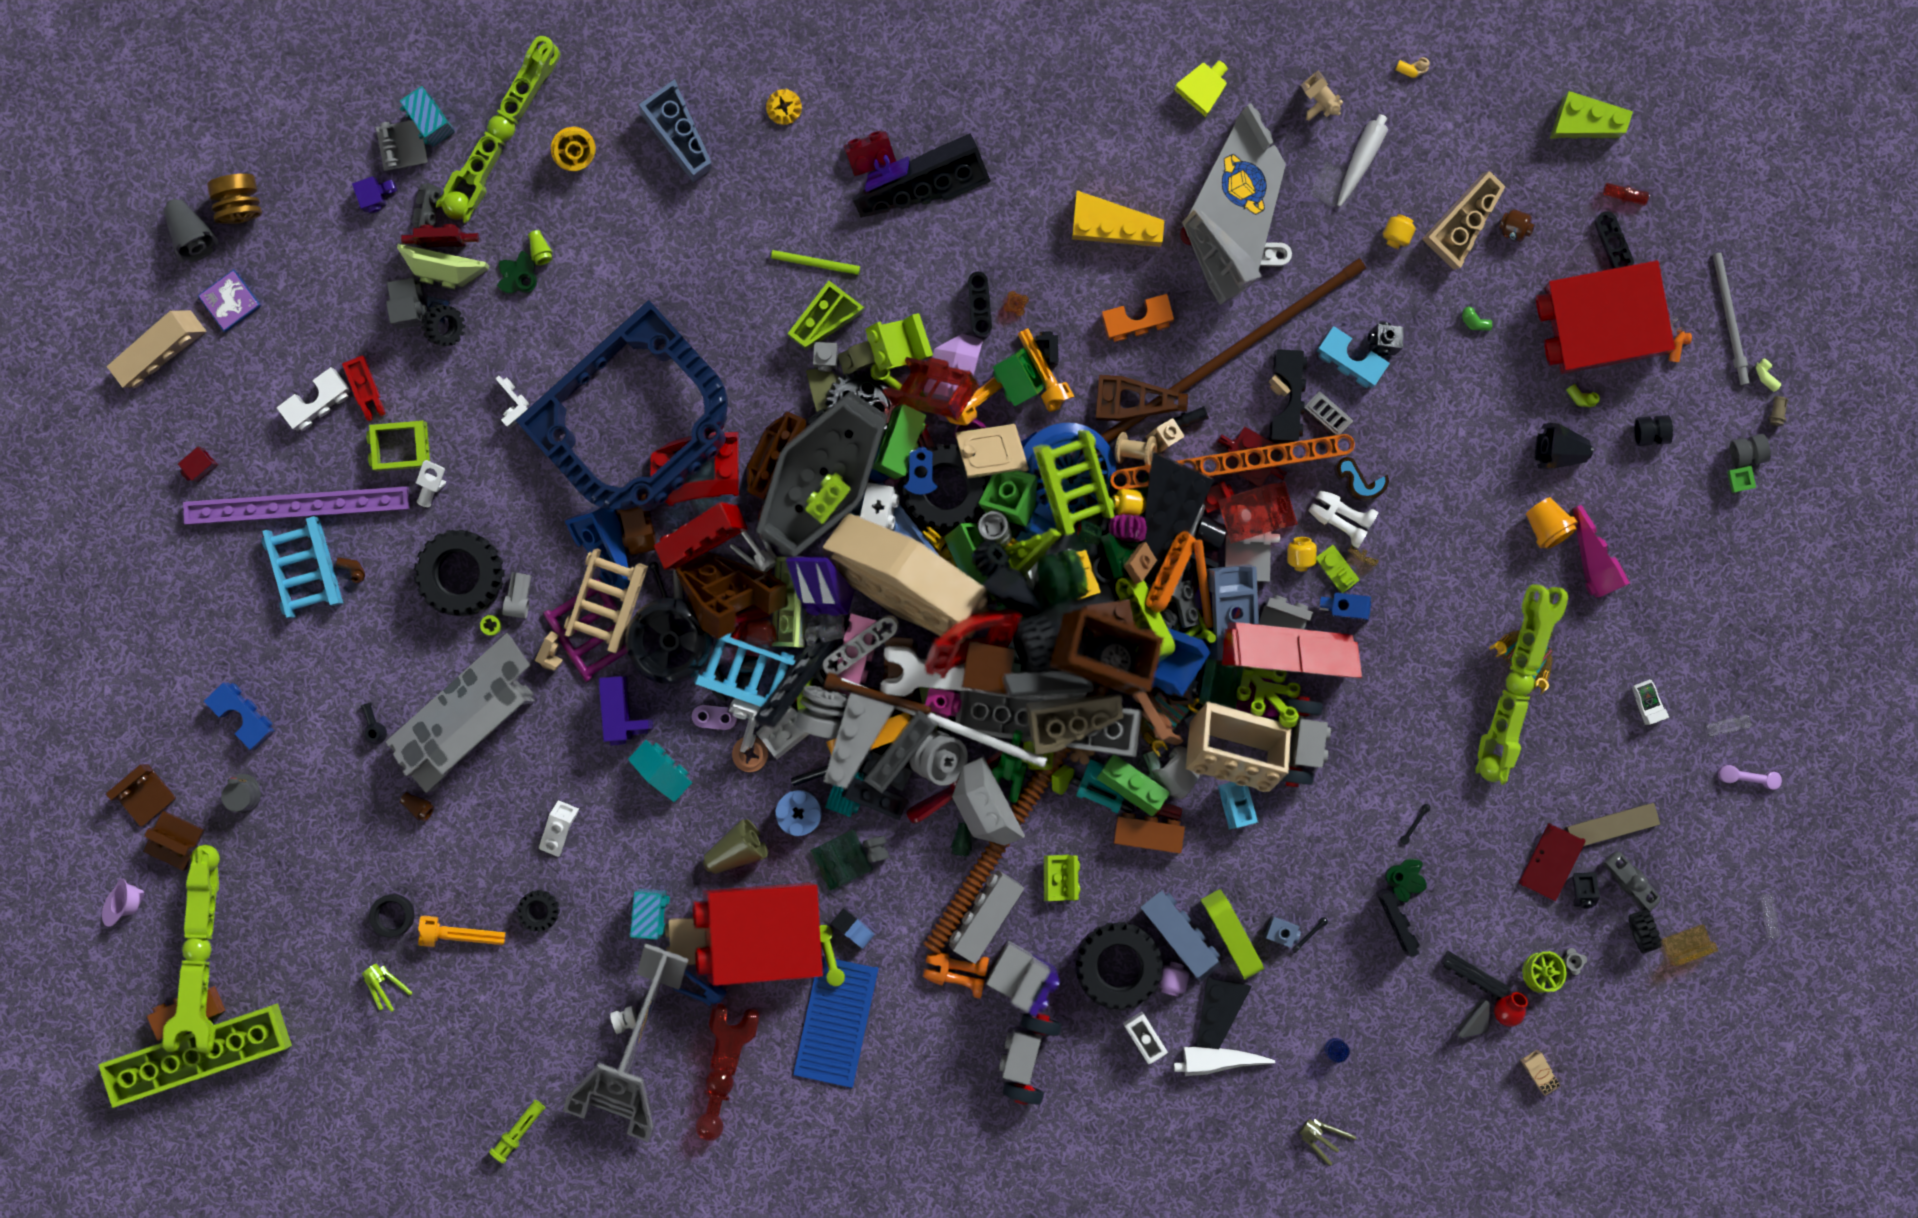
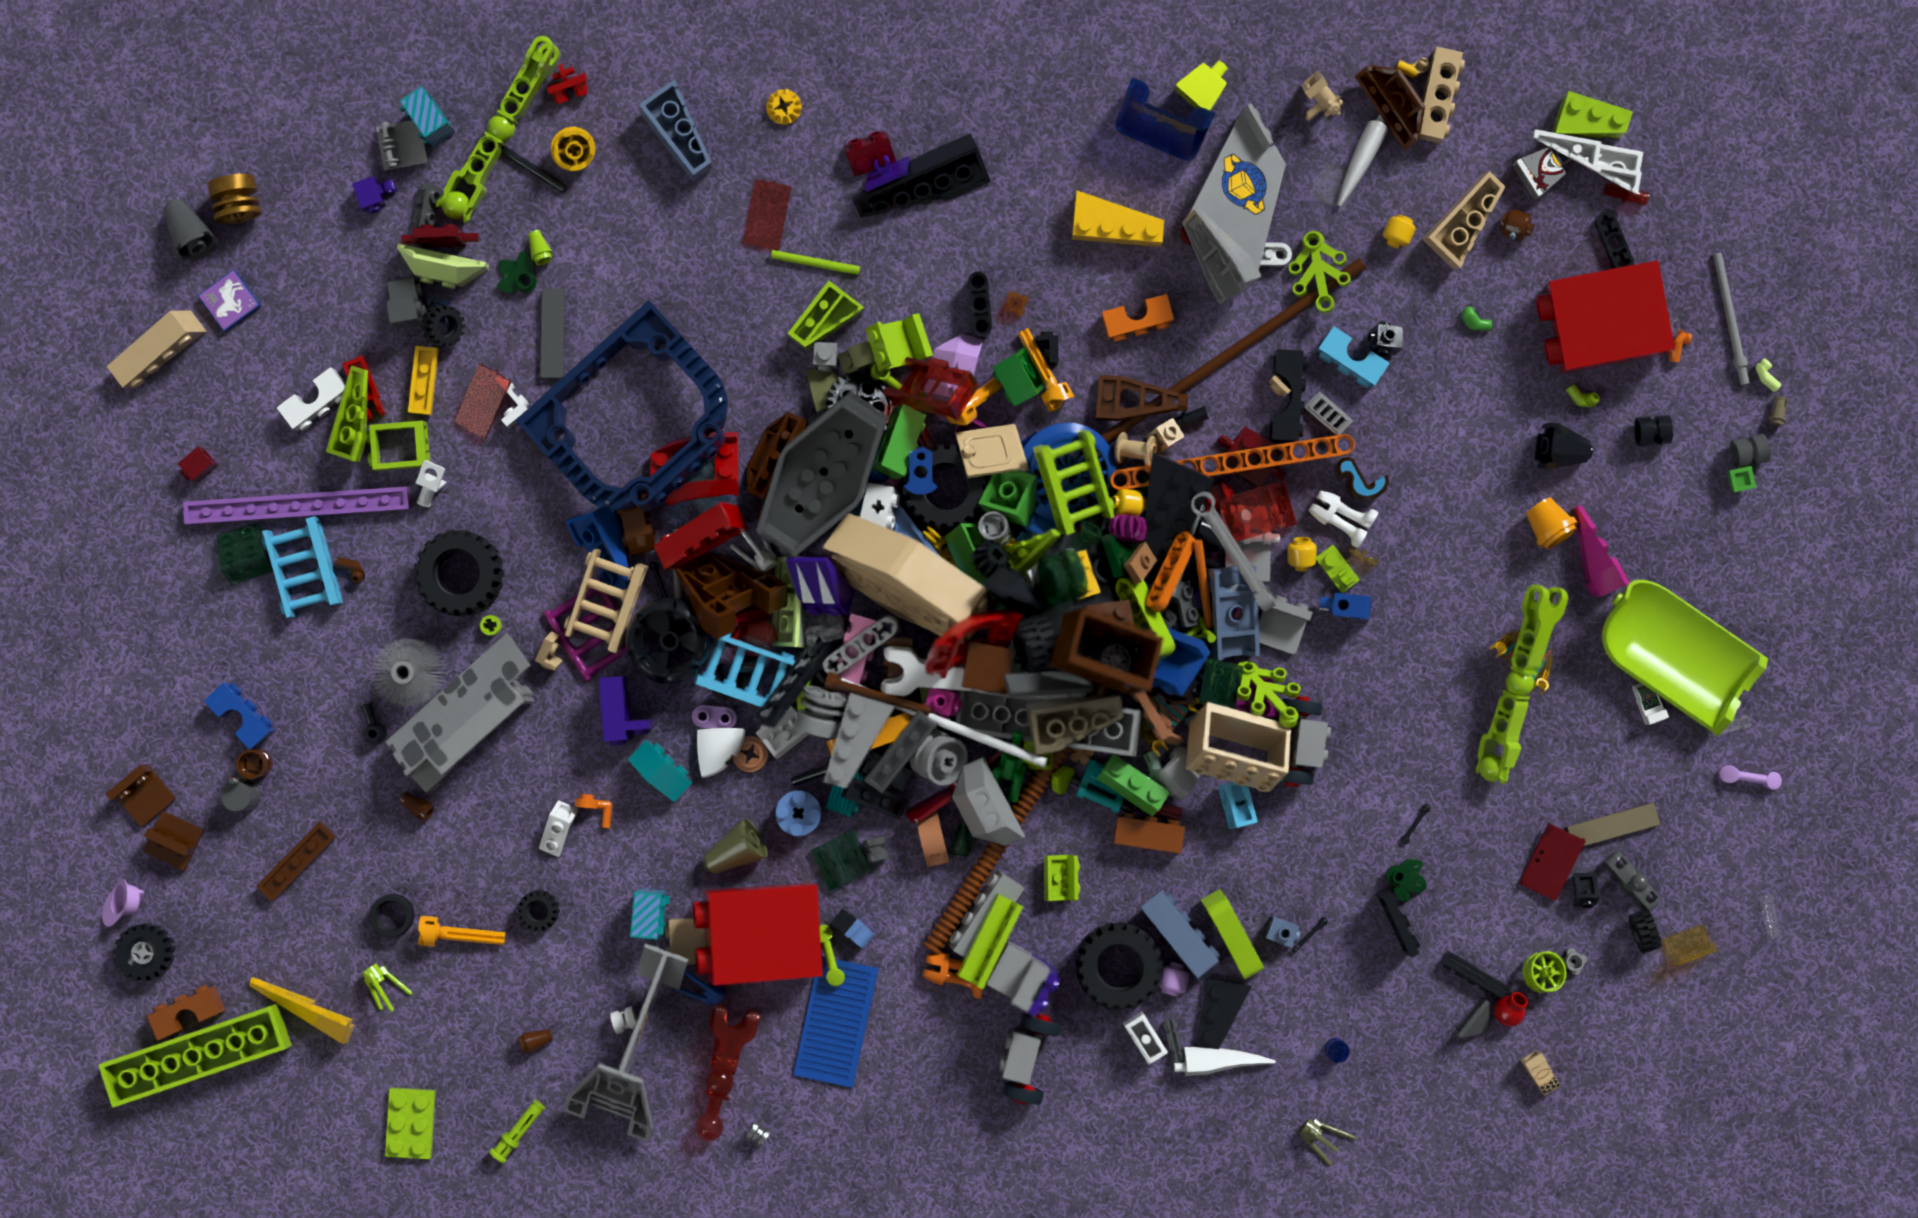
lime piece [163,844,220,1053] -> none
light grey piece [503,572,532,619] -> none
white bracket [728,698,760,753] -> none
lime bracket [805,472,851,523] -> none
piece [1222,622,1362,678] -> none
none -> black wheel [113,923,176,982]
none -> clear green bracket [216,523,274,585]
none -> reddish brown wheel [236,749,273,779]
none -> yellow wedge [249,977,354,1045]
none -> reddish brown plate [256,821,337,902]
none -> lime wedge [326,366,368,462]
none -> light grey piece [371,638,447,707]
none -> lime plate [385,1087,436,1159]
none -> yellow plate [408,346,439,415]
none -> clear red piece [454,363,512,439]
none -> black bar [488,142,567,193]
none -> reddish brown cone [518,1028,553,1054]
none -> dark grey tile [541,288,565,379]
none -> red hips [547,64,588,104]
none -> orange plate [574,794,613,828]
none -> white brick [697,728,746,778]
none -> clear red piece [743,179,792,251]
none -> flat silver wheel [744,1120,772,1149]
none -> nougat brick [917,812,949,867]
none -> lime fence [957,893,1023,989]
none -> clear blue windscreen [1115,77,1215,161]
none -> dark grey axle [1163,1018,1185,1063]
none -> light grey piece [1191,491,1277,612]
none -> lime plant [1289,231,1351,314]
none -> reddish brown wedge [1355,65,1425,151]
none -> tan brick [1420,47,1465,144]
none -> torso [1512,147,1571,201]
none -> white wedge [1533,129,1643,194]
none -> lime panel [1602,580,1768,736]

